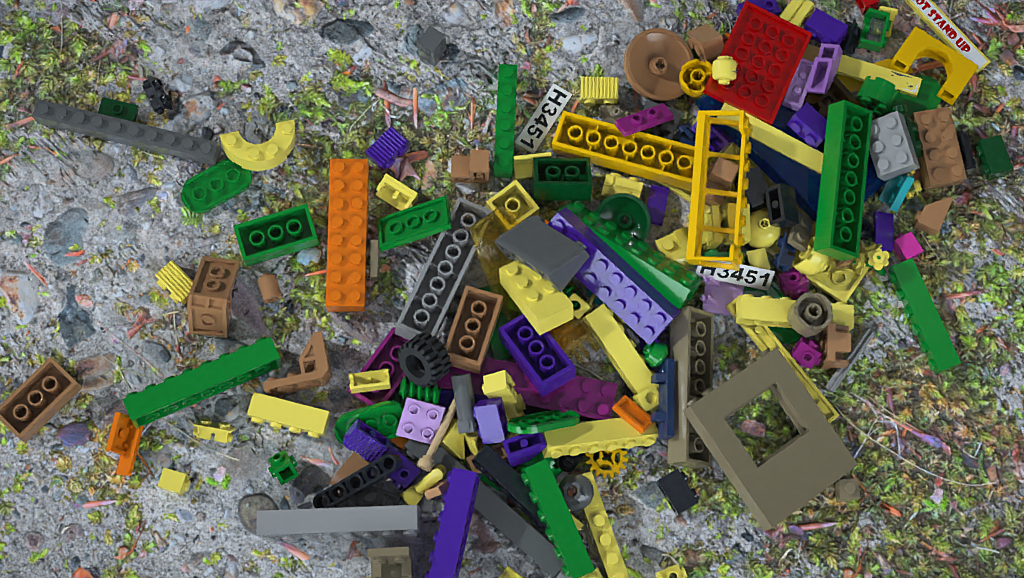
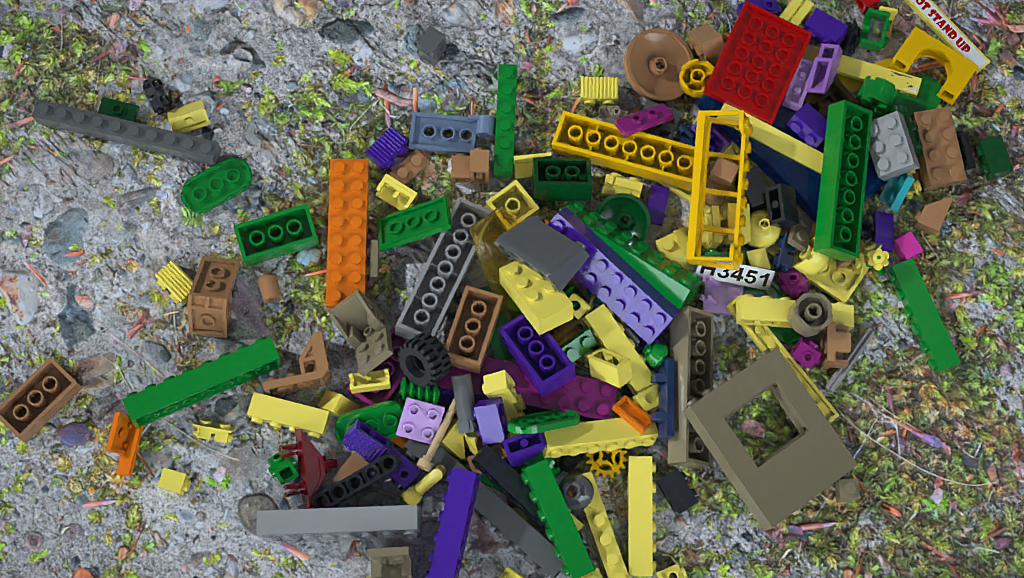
light yellow brick [220,119,296,171] -> none
light nougat tile [424,479,449,500] -> none
white sticker [515,83,572,154] -> none
light yellow head [712,56,737,85] -> none
none -> light yellow panel [167,100,210,134]
none -> dark red connector [279,429,338,508]
none -> light yellow slope [318,390,361,418]
none -> dark tan bracket [329,289,393,376]
none -> medium nougat plate [389,149,430,185]
none -> sand blue hinge [408,112,496,155]
none -> green plate [560,327,598,363]
none -> light yellow brick [584,347,633,388]
none -> light yellow brick [627,456,656,578]

